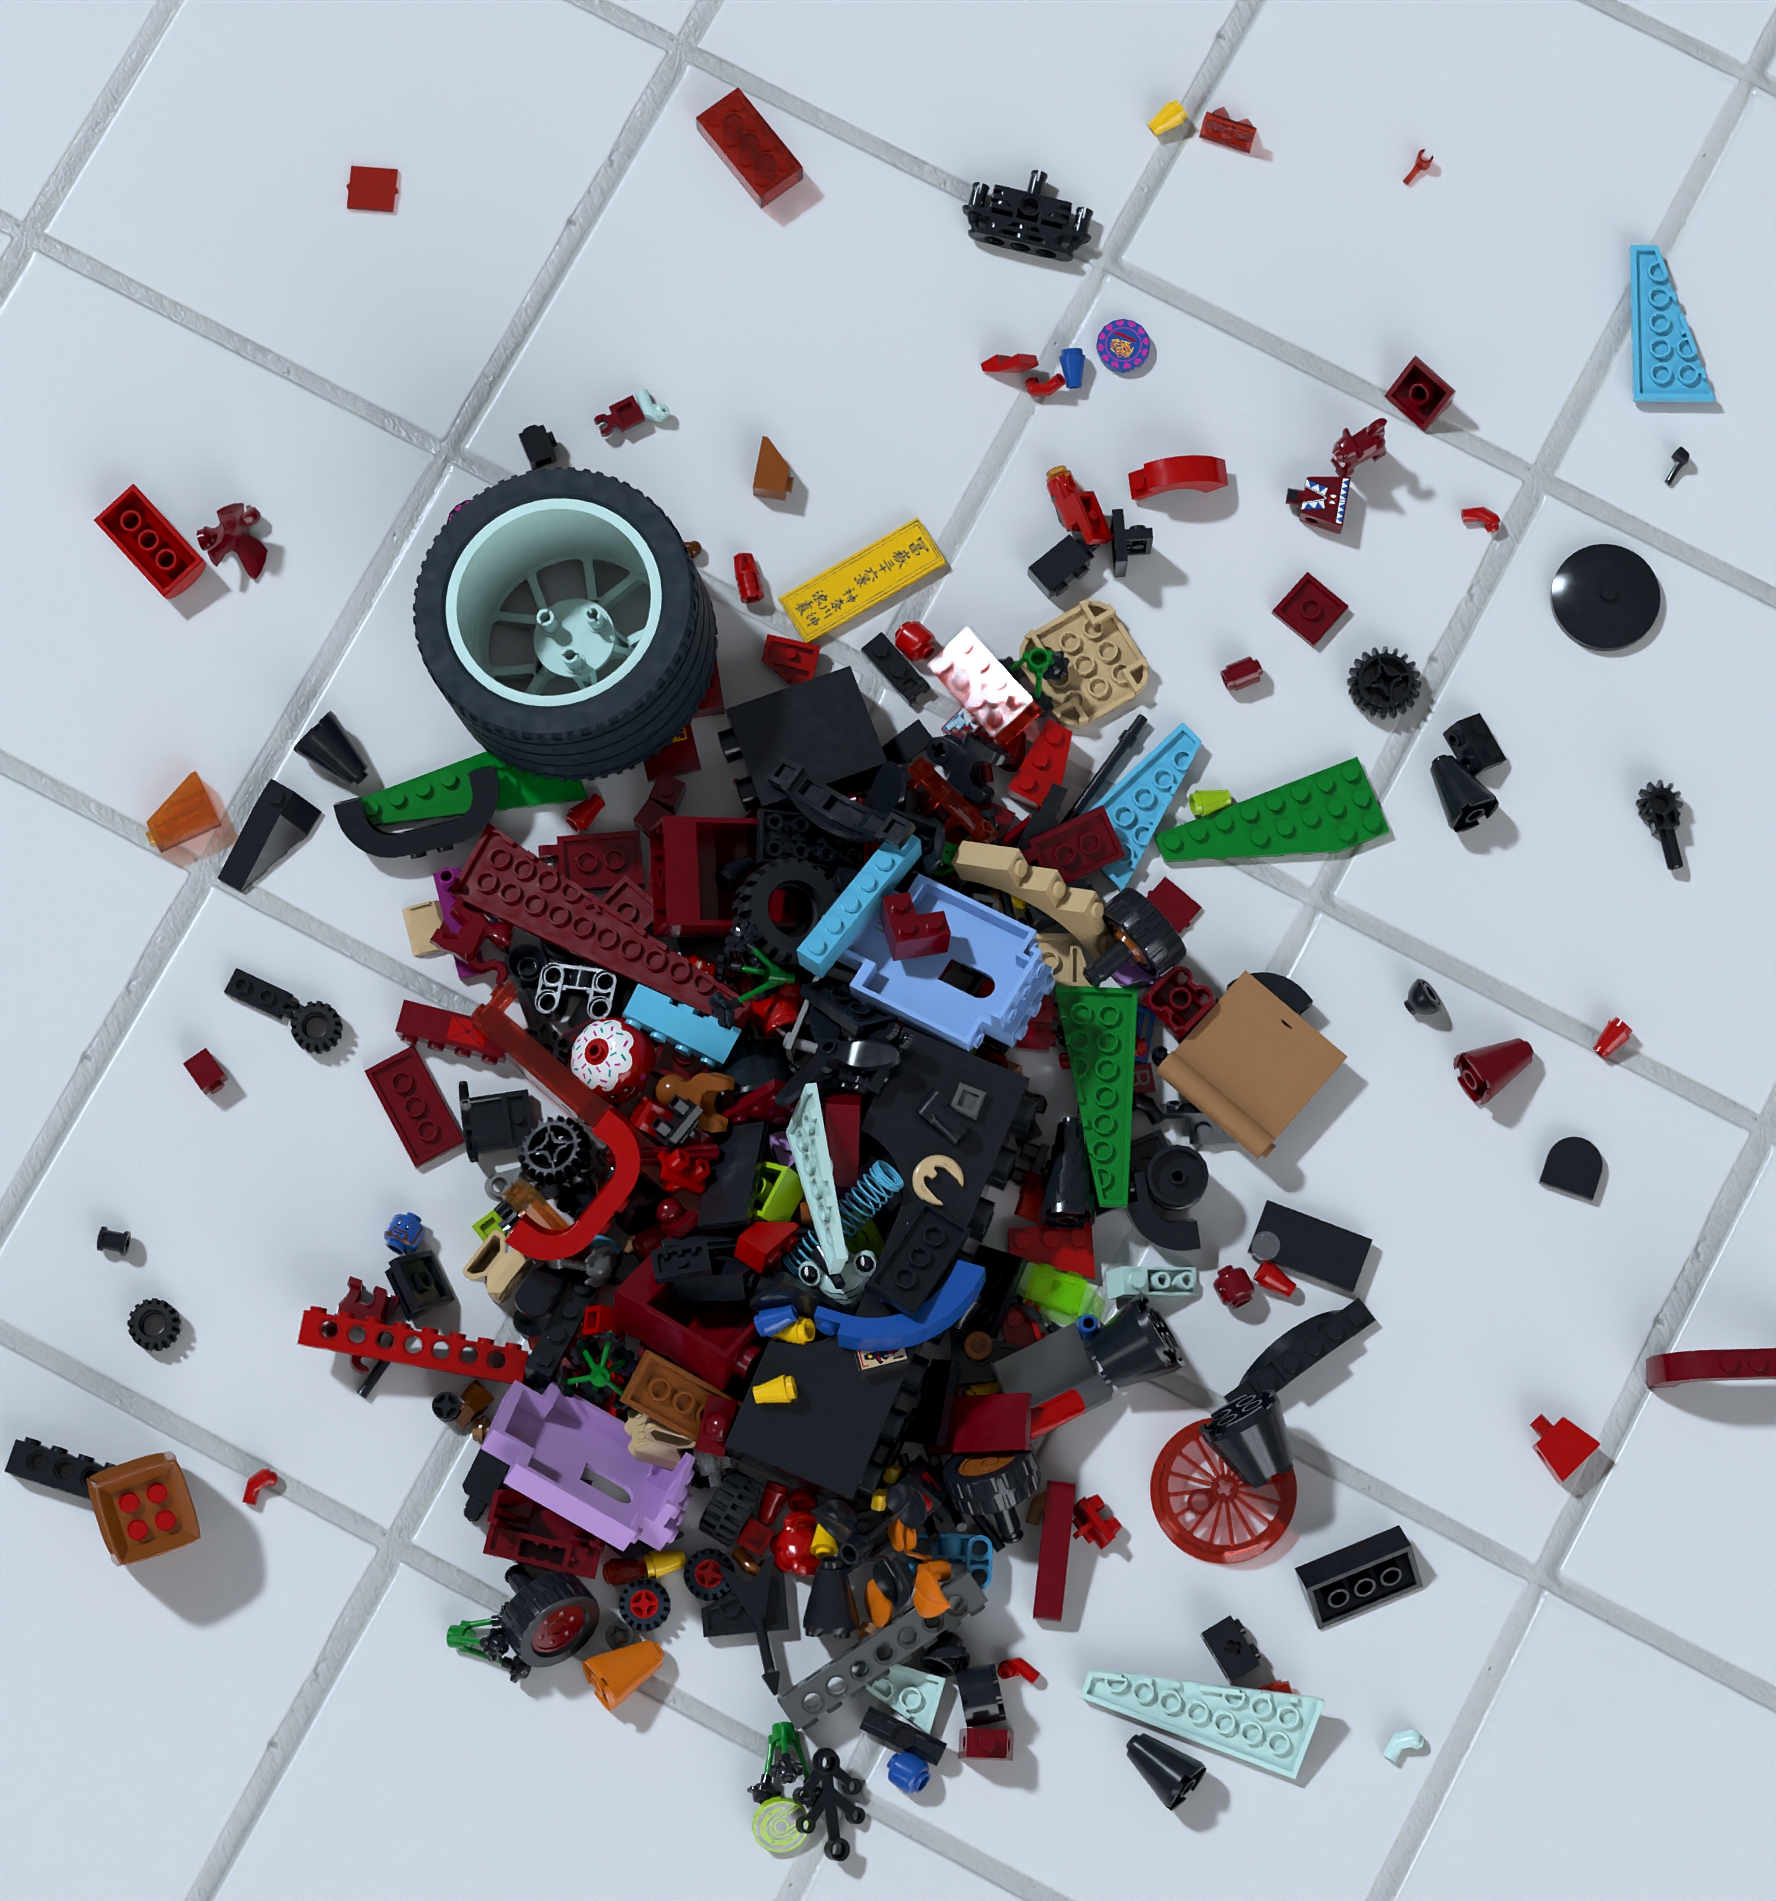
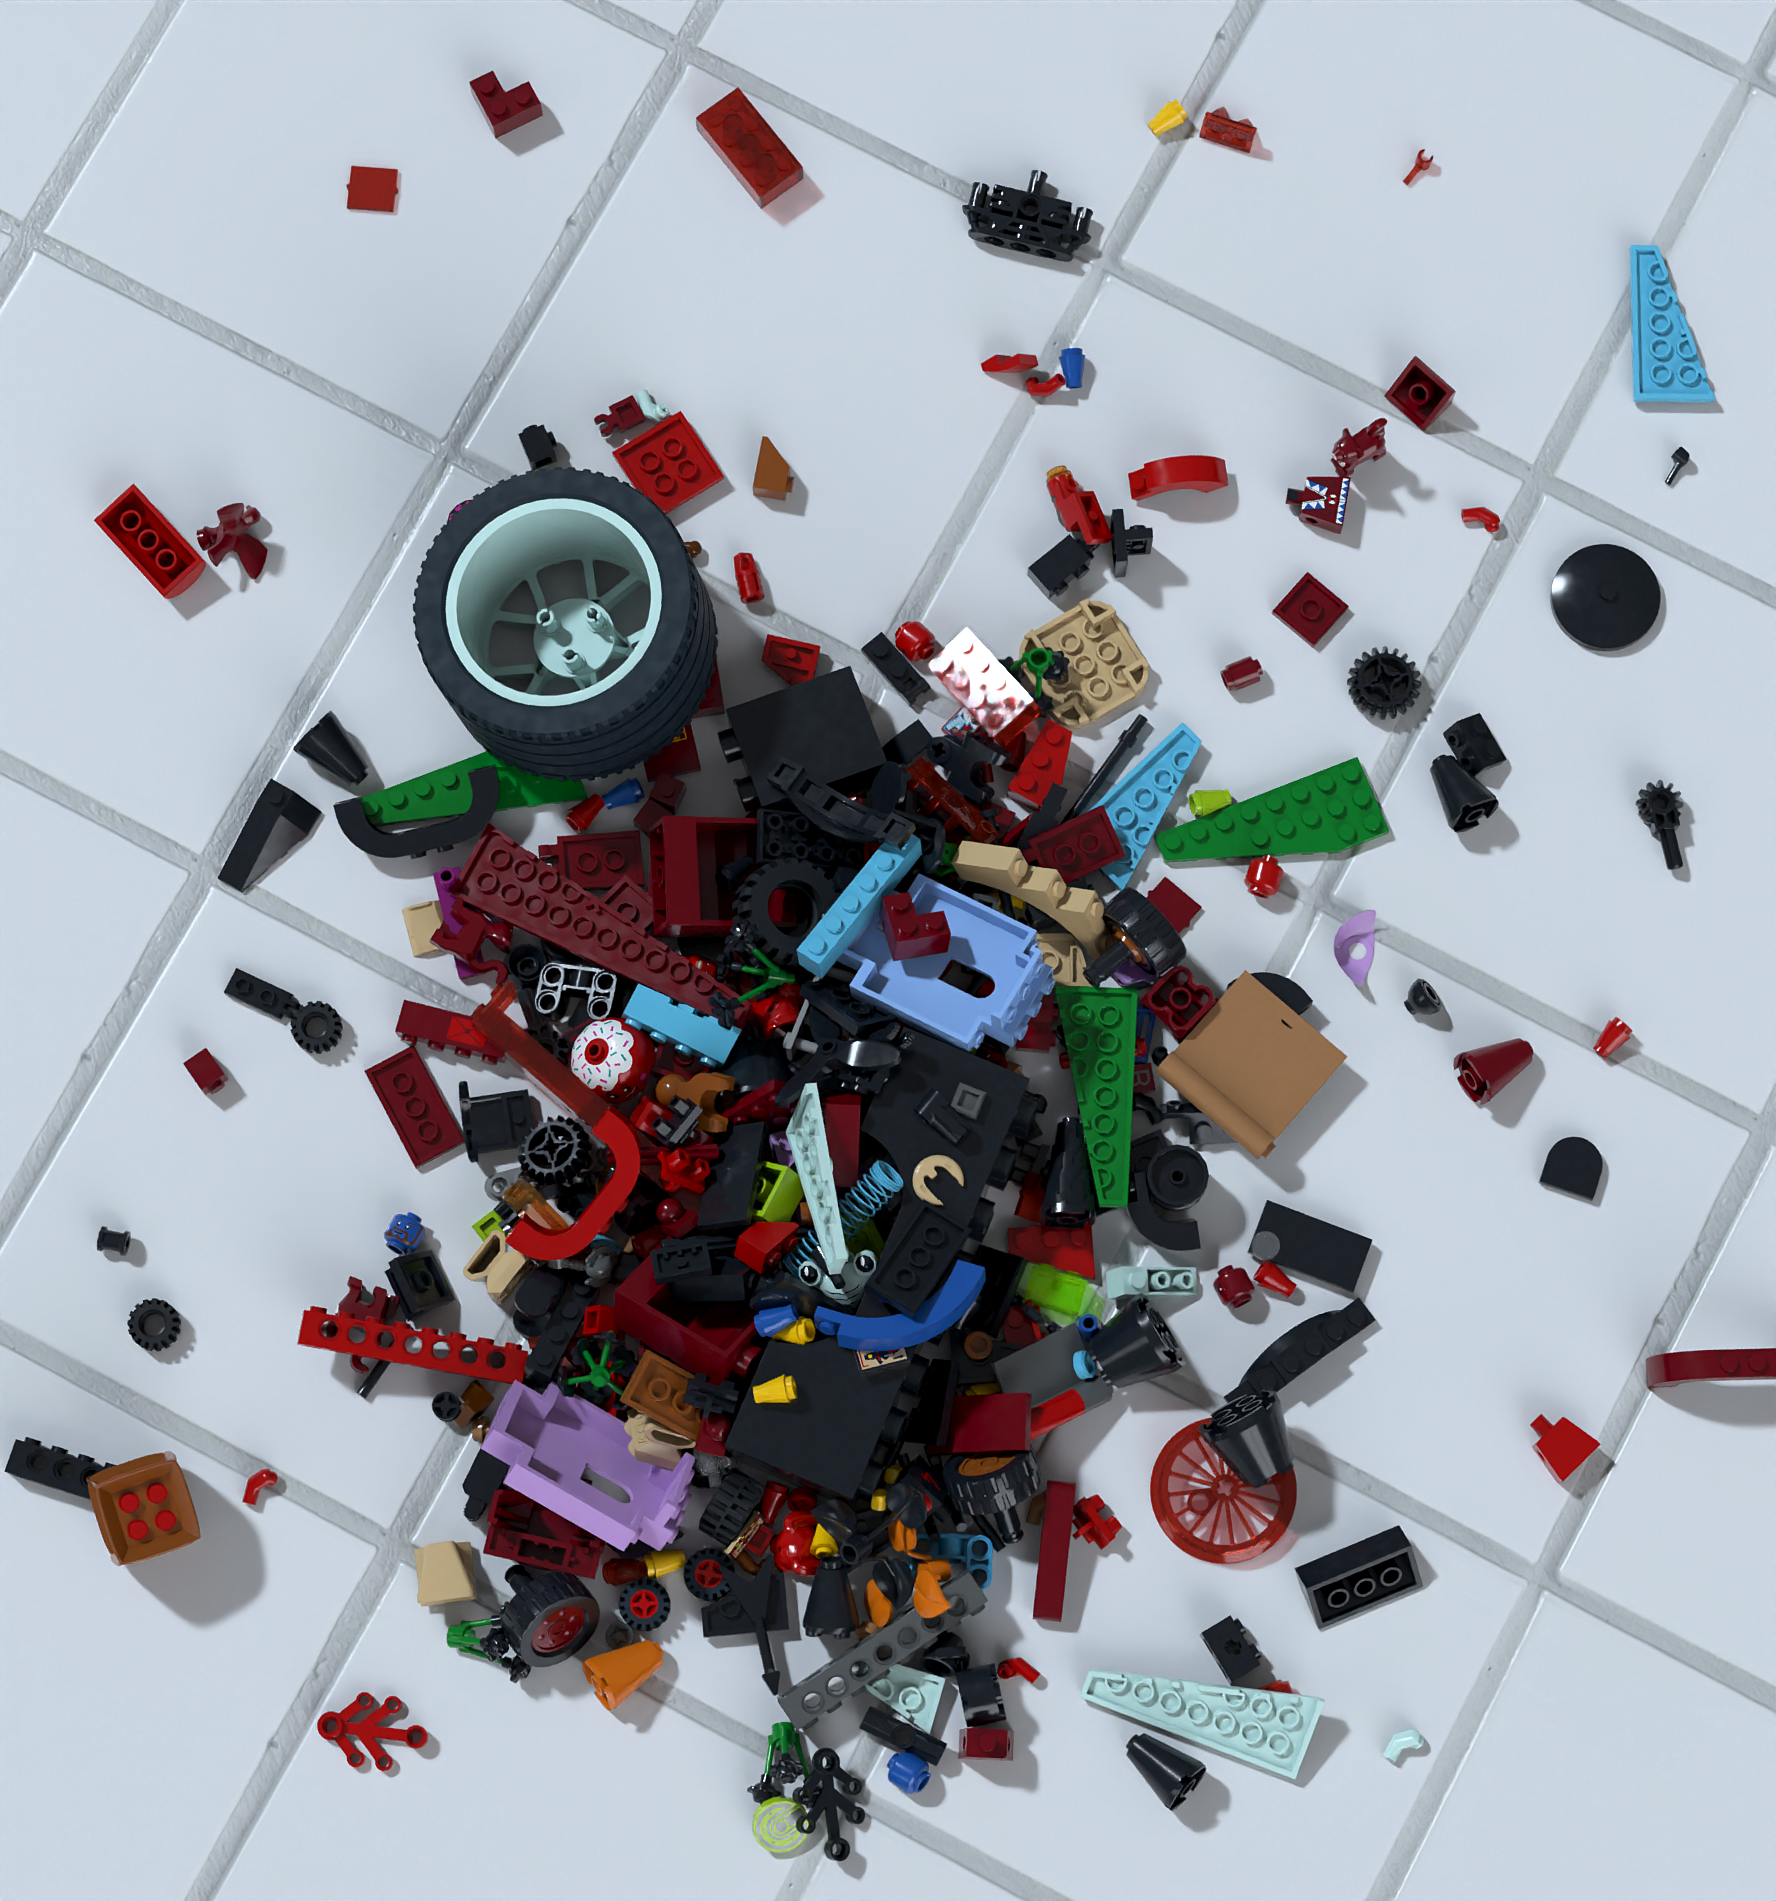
clear orange slope [145,771,222,853] -> none
yellow tile [778,517,946,643] -> none
blue tile [1096,319,1150,373] -> none
none -> red plant [317,1692,428,1771]
none -> tan piece [414,1541,477,1606]
none -> dark red brick [469,71,543,139]
none -> blue cone [602,777,645,810]
none -> red plate [612,411,724,515]
none -> black hips [683,1372,739,1419]
none -> piece [724,1510,766,1561]
none -> medium azure tile [1073,1350,1096,1380]
none -> red head [1244,855,1284,899]
none -> lavender piece [1333,910,1376,986]

